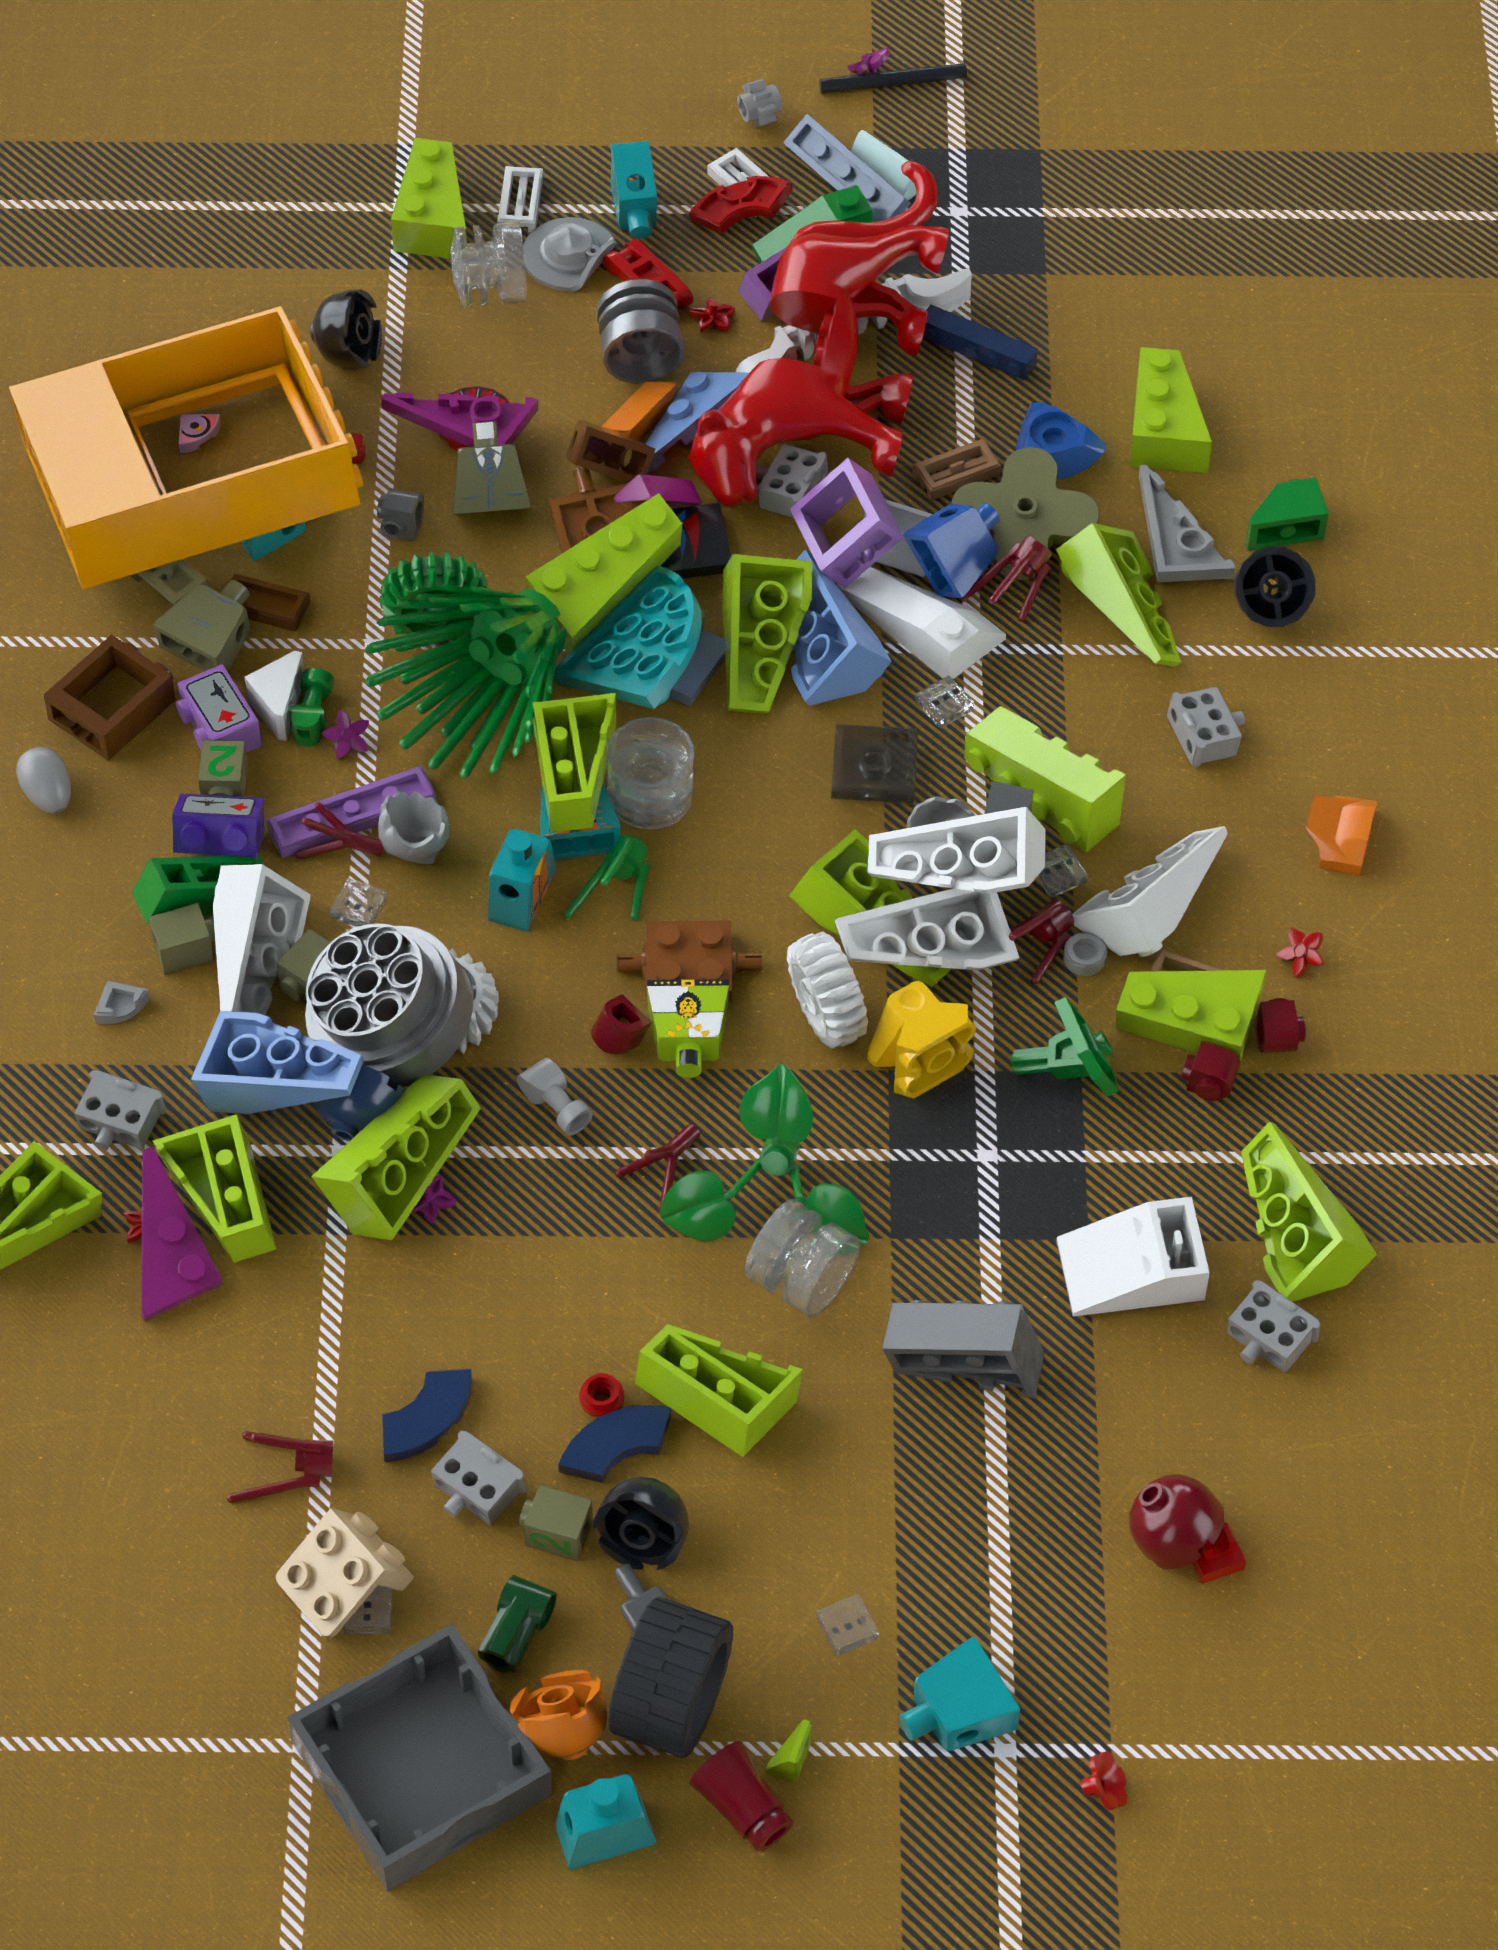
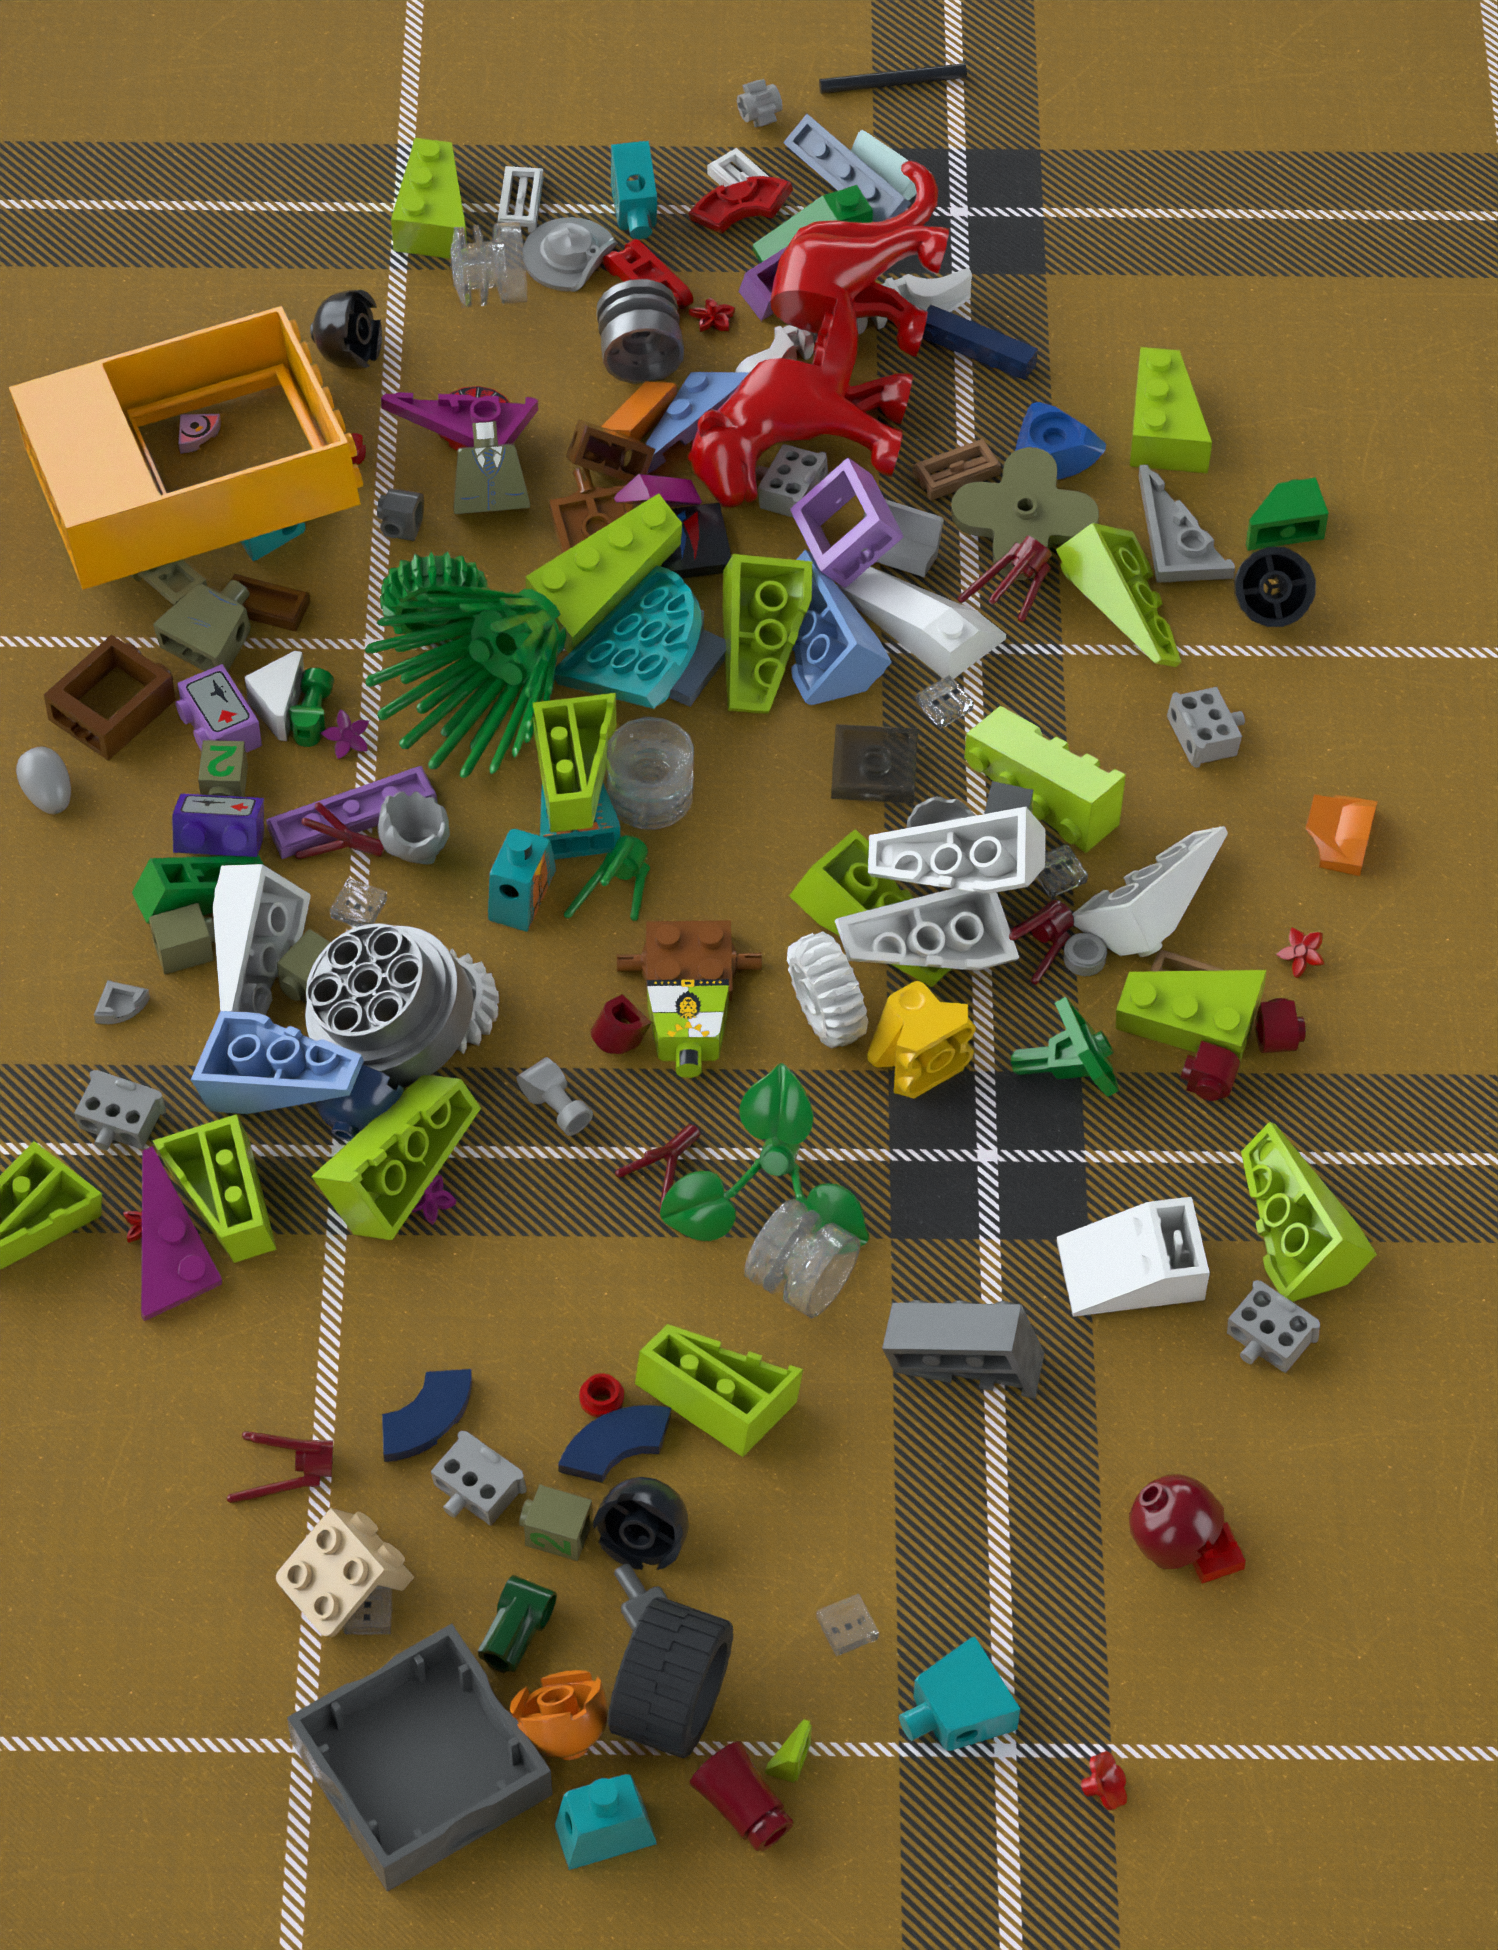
magenta plant [847,48,890,75] -> none
blue torso [903,503,1000,598] -> none

